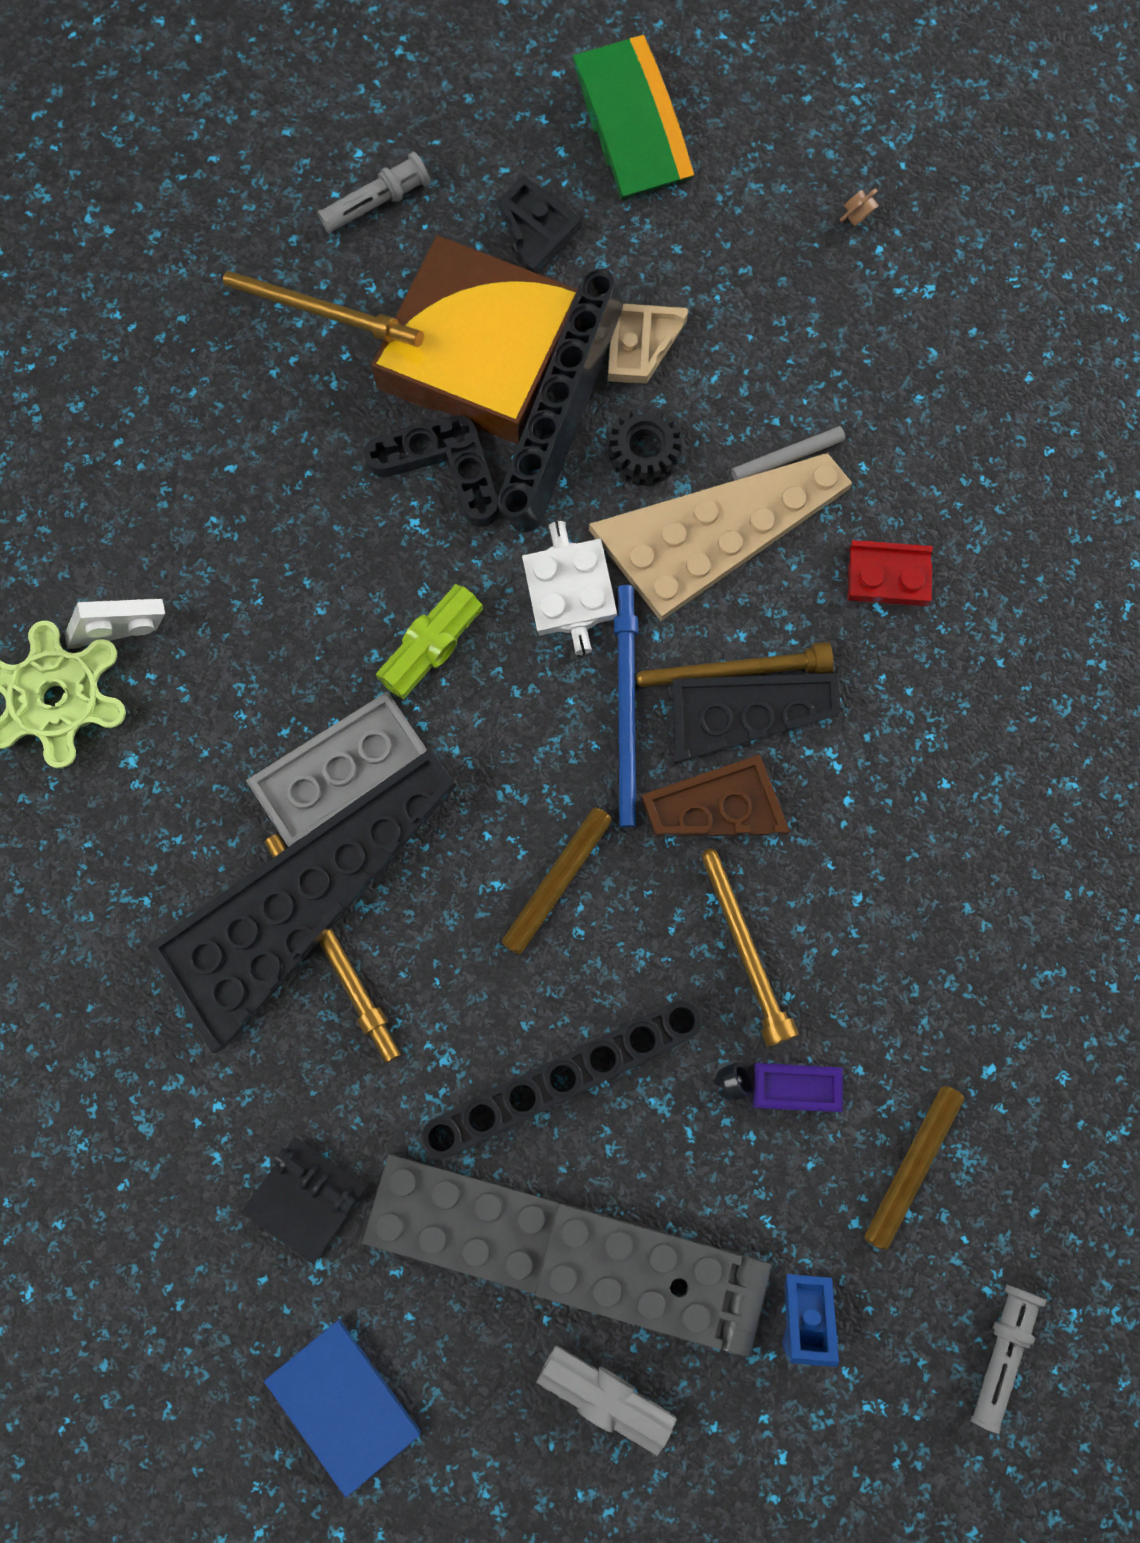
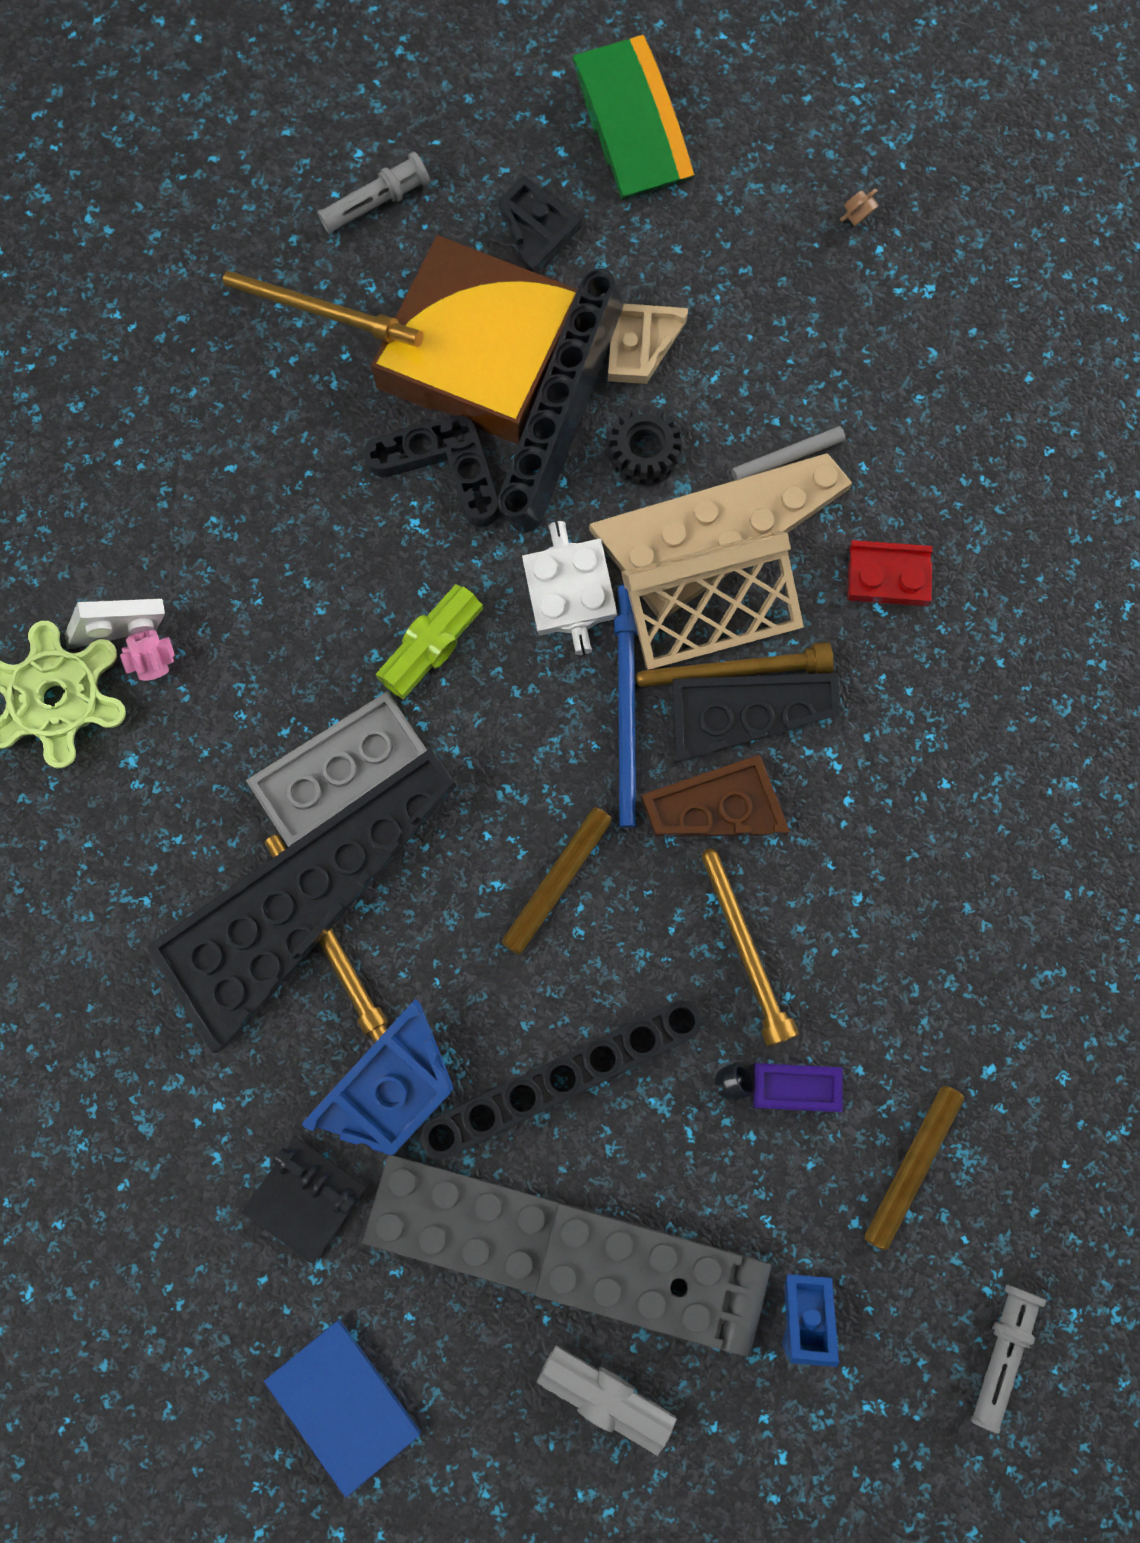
none -> bright pink gear [120,630,175,681]
none -> blue wing [301,999,454,1156]
none -> tan fence [621,530,804,670]

